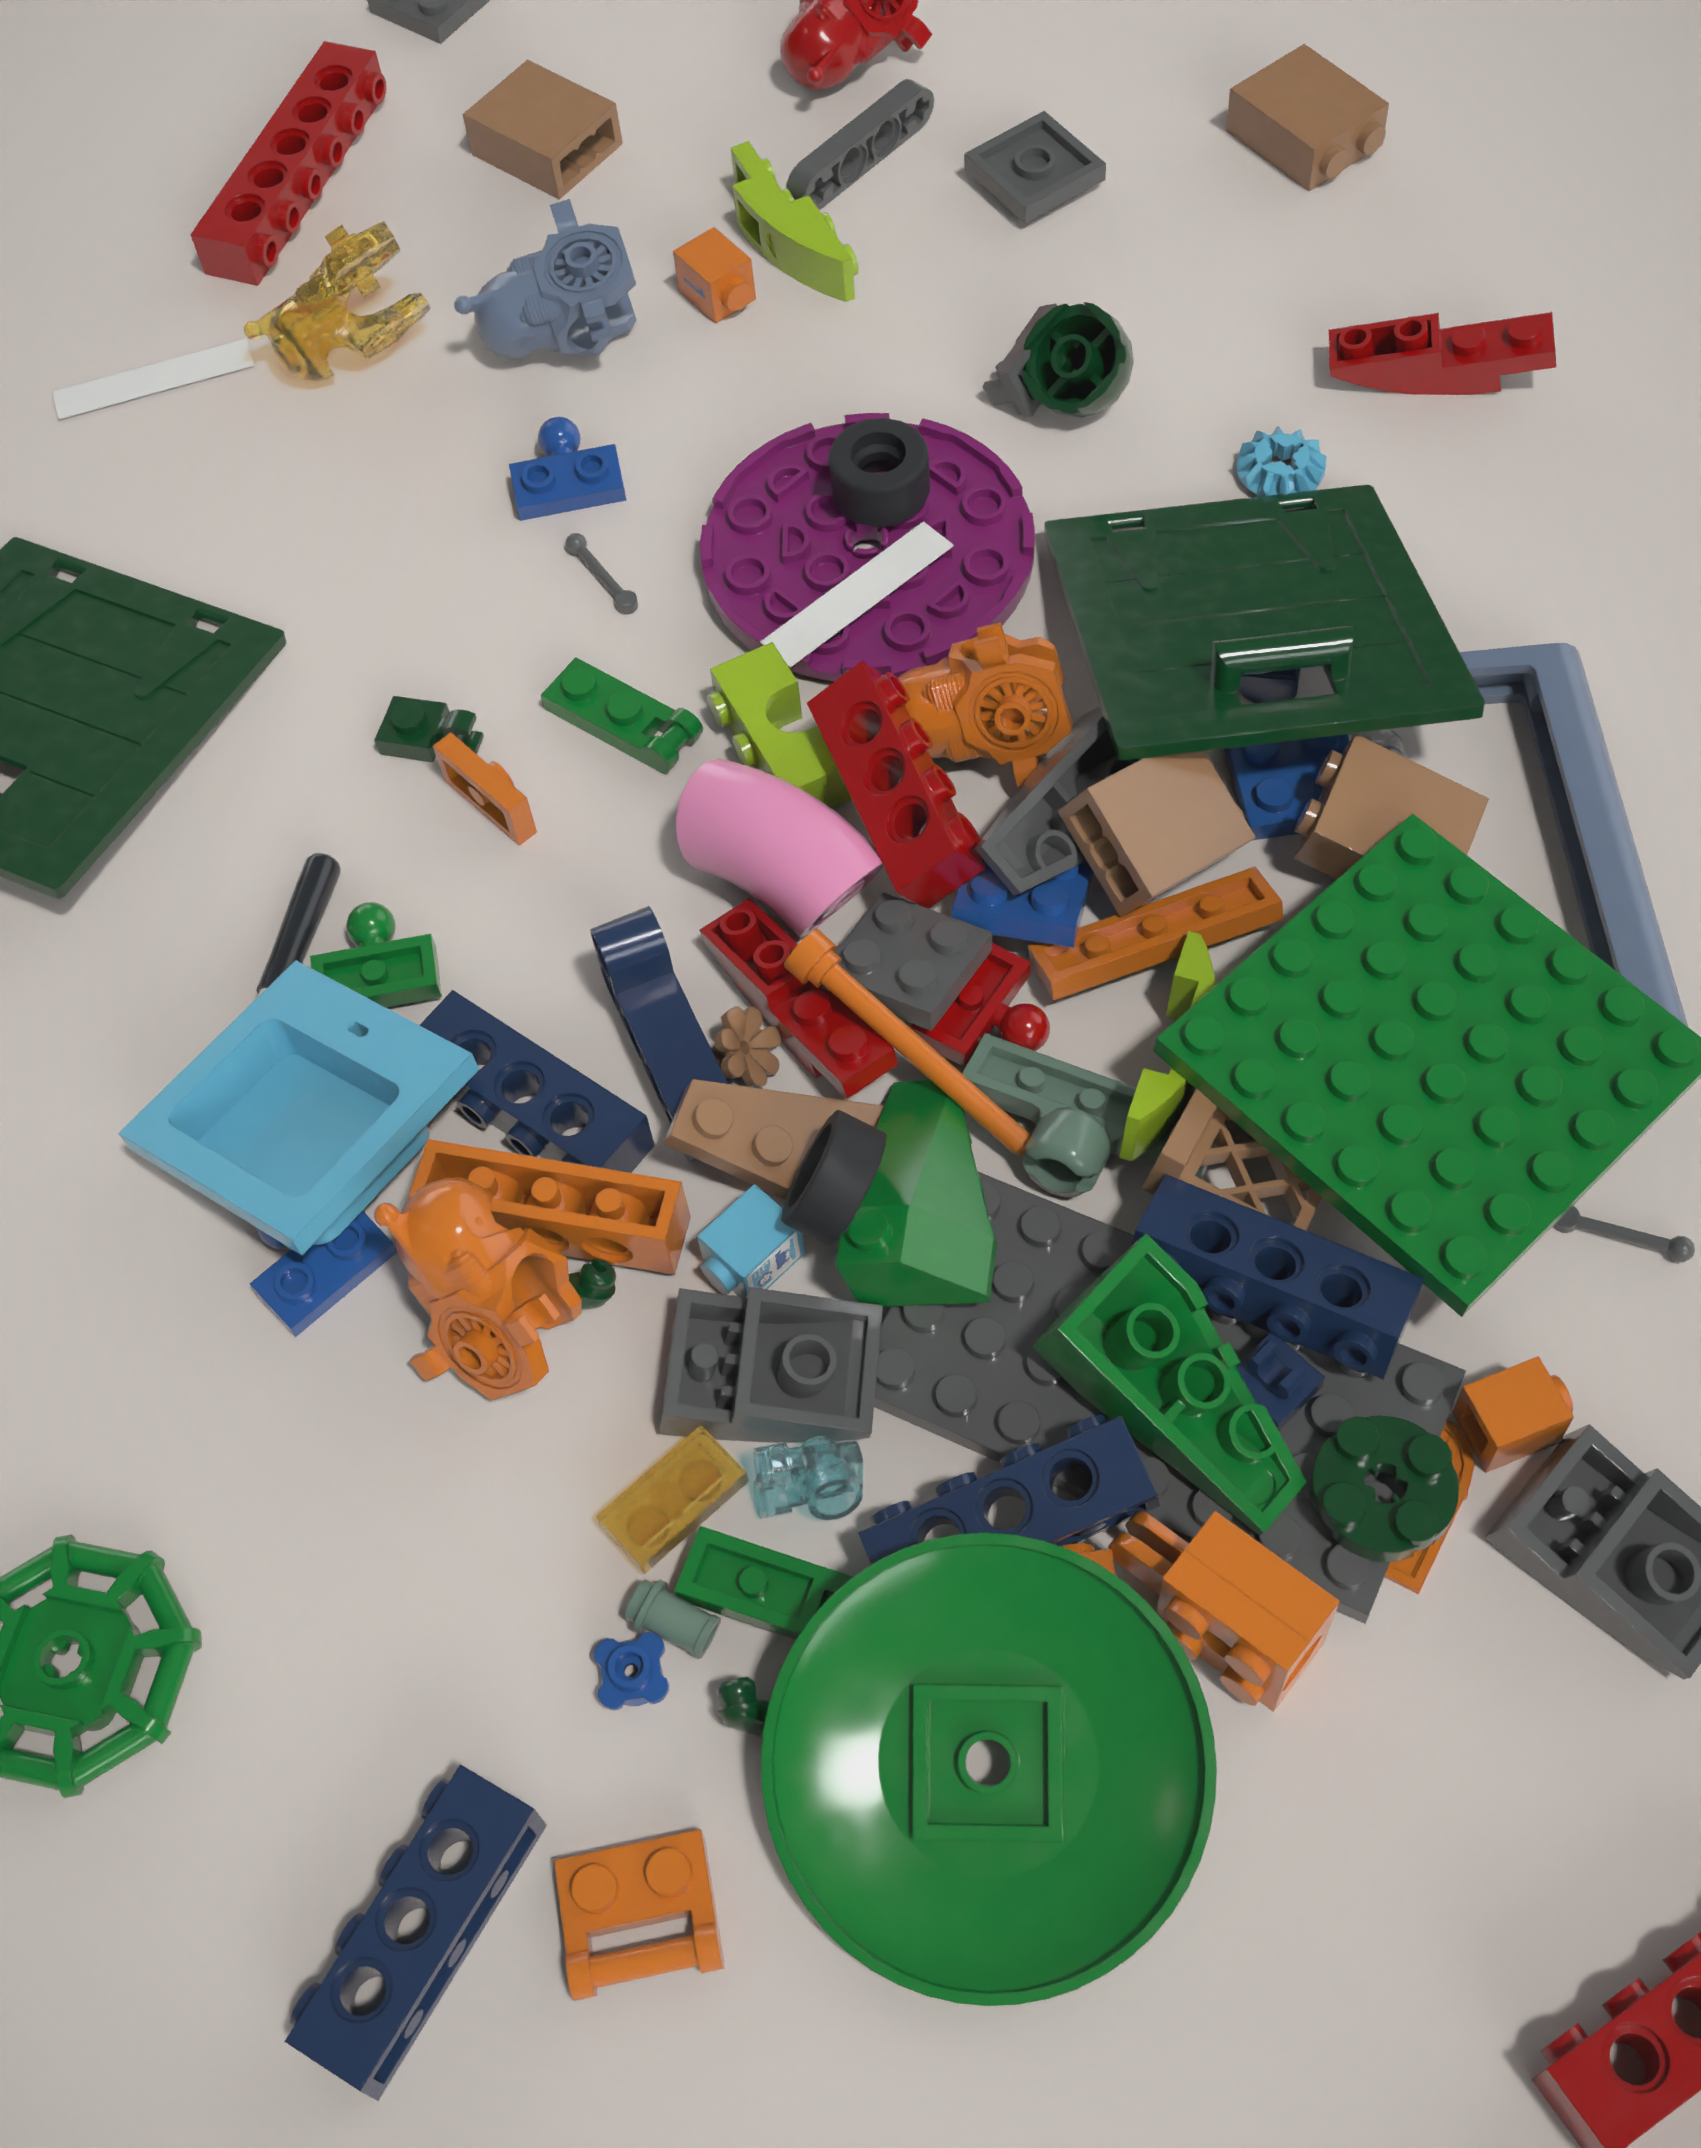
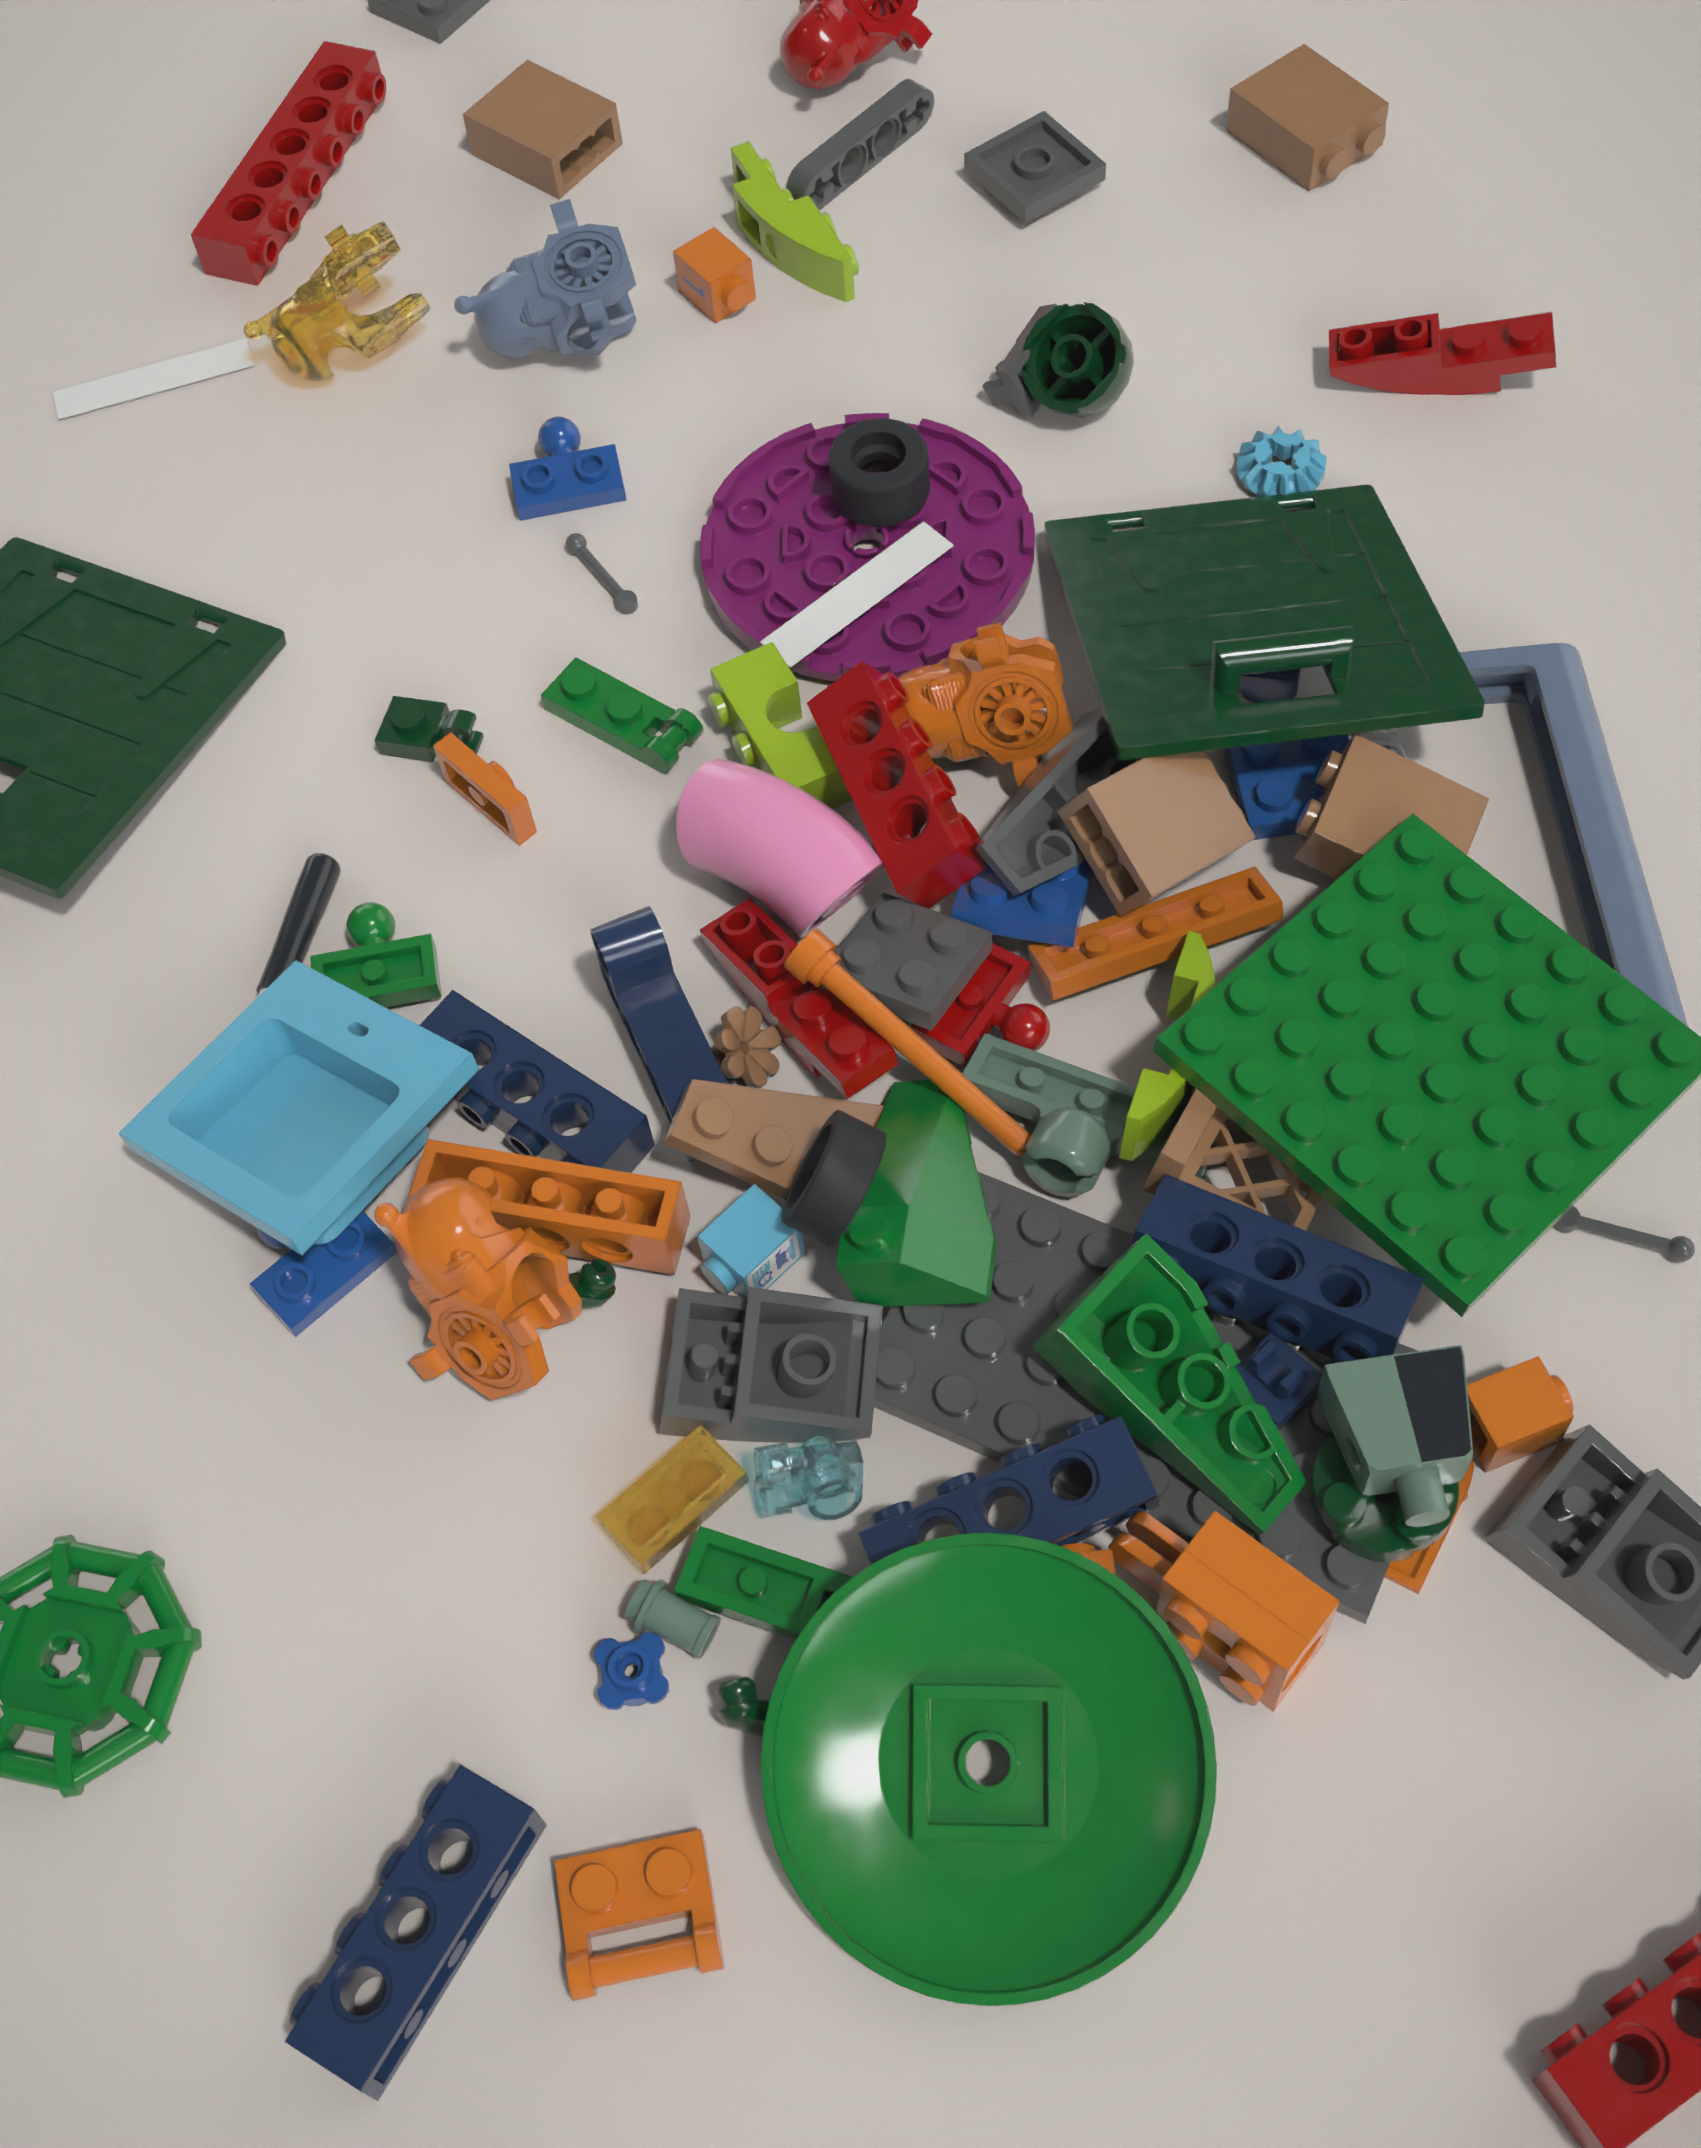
none -> sand green torso [1317,1345,1473,1527]

